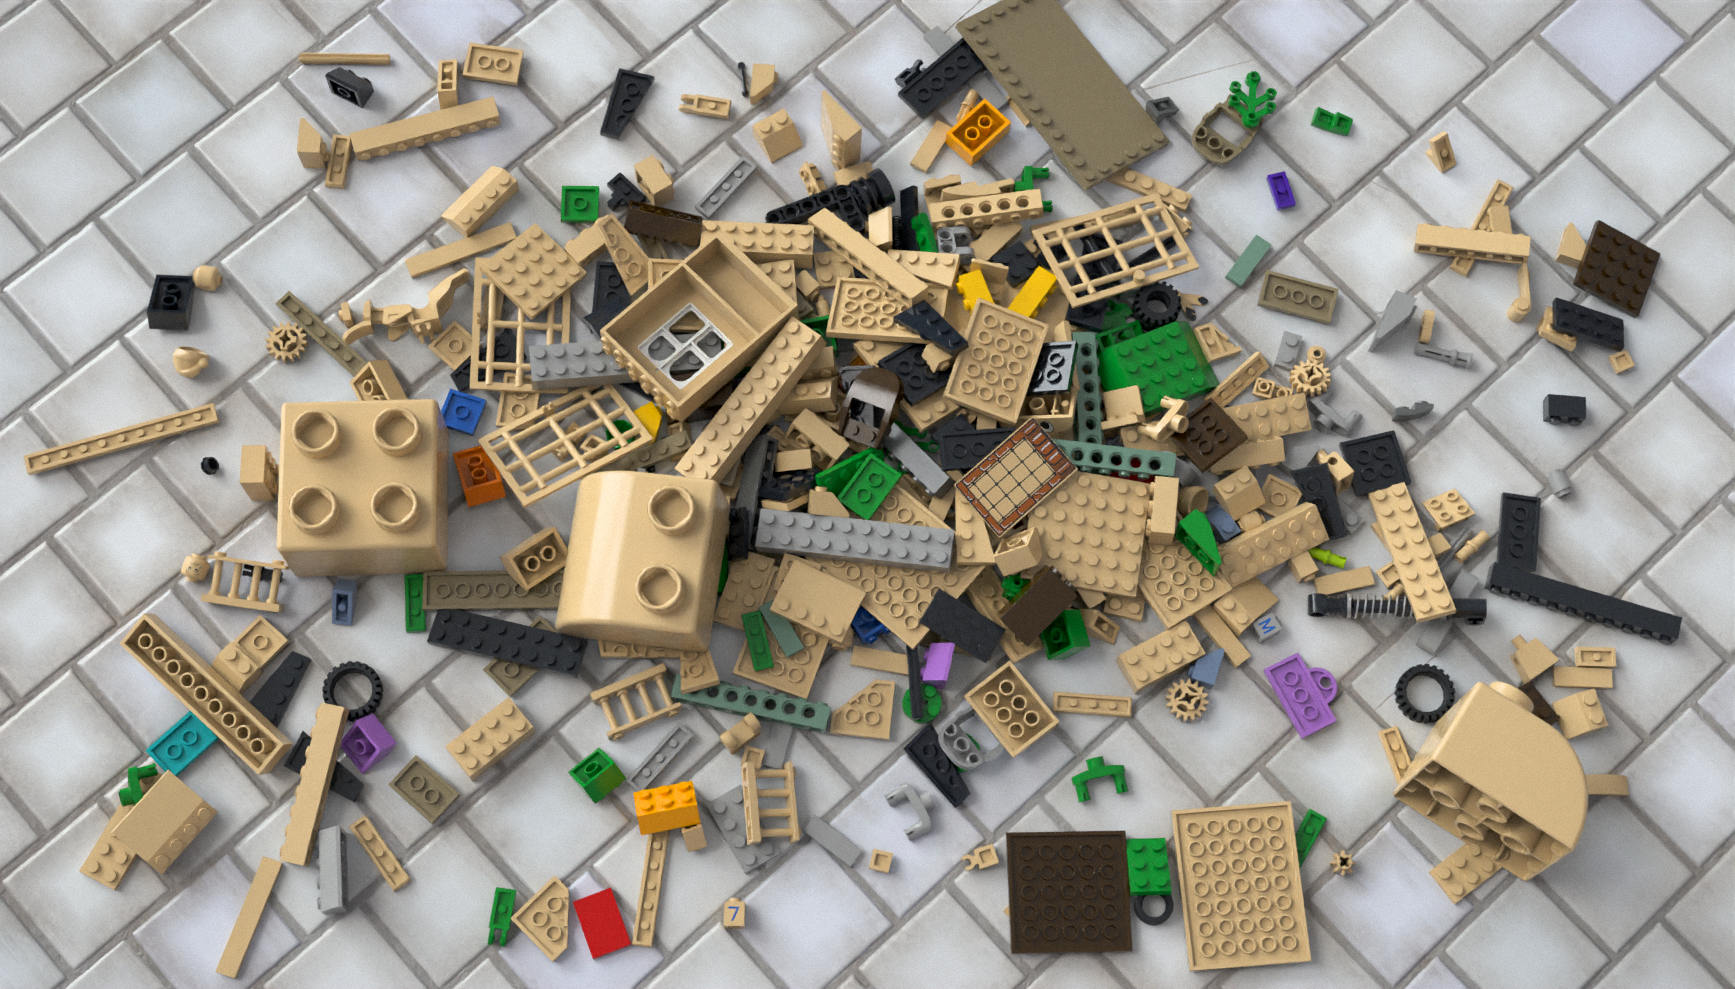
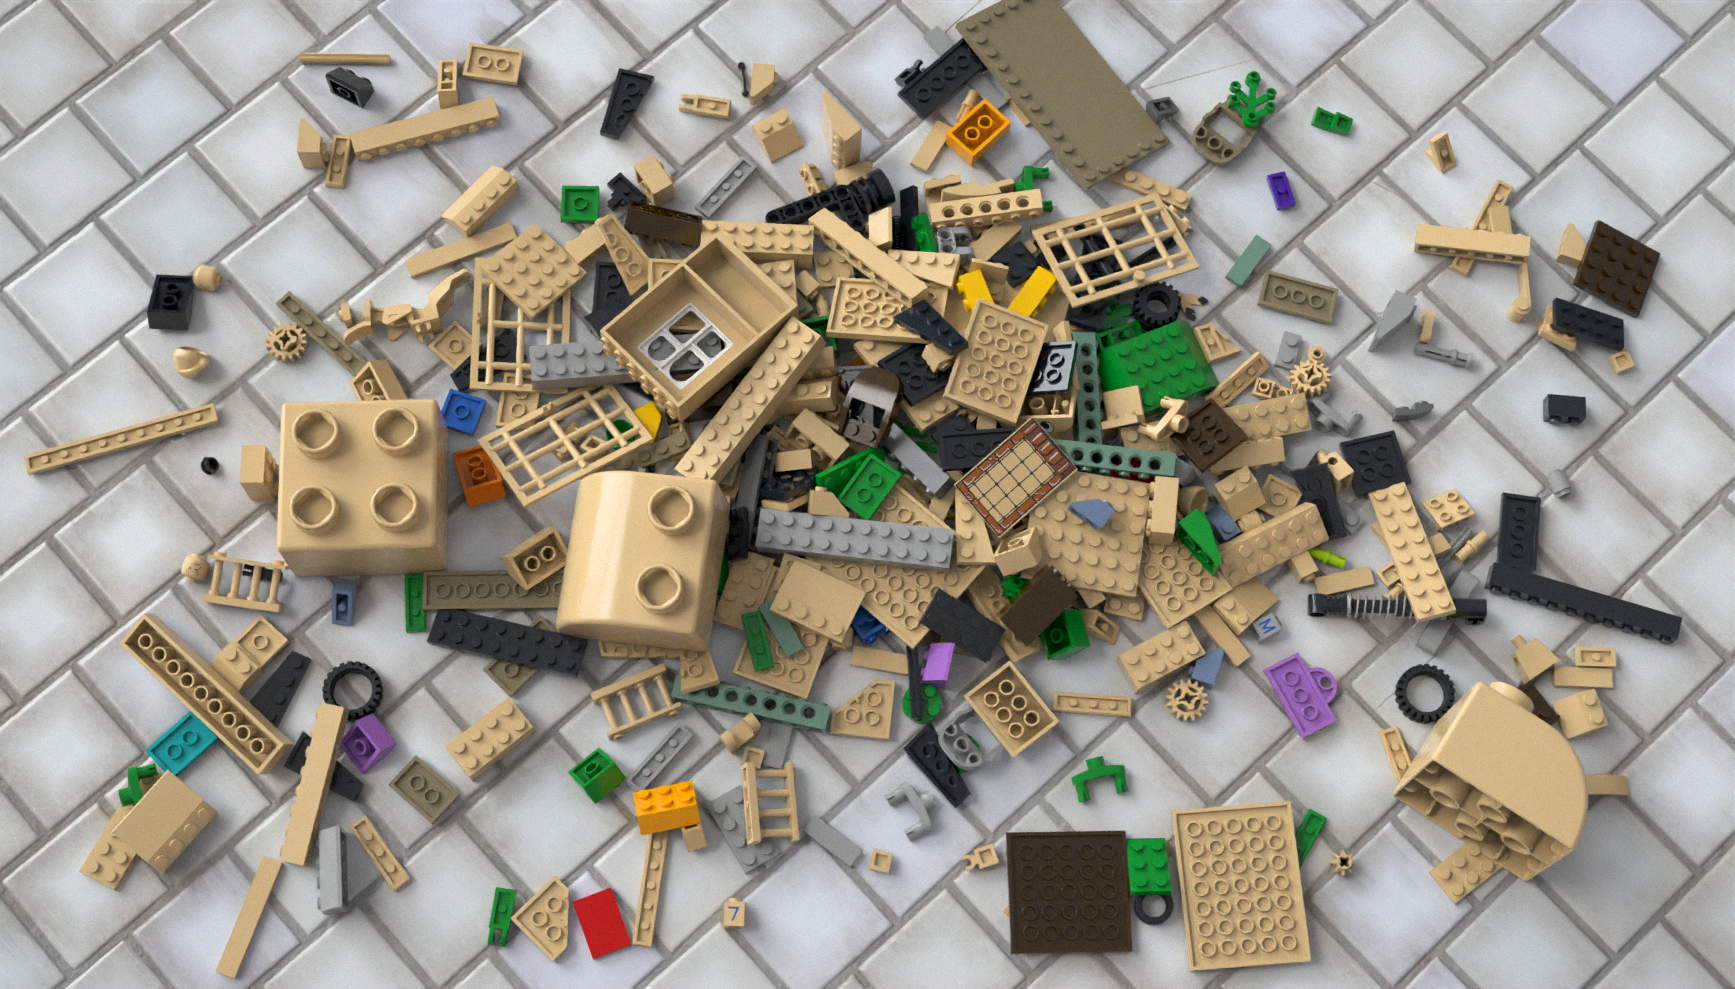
none -> sand blue slope [1067,499,1115,532]

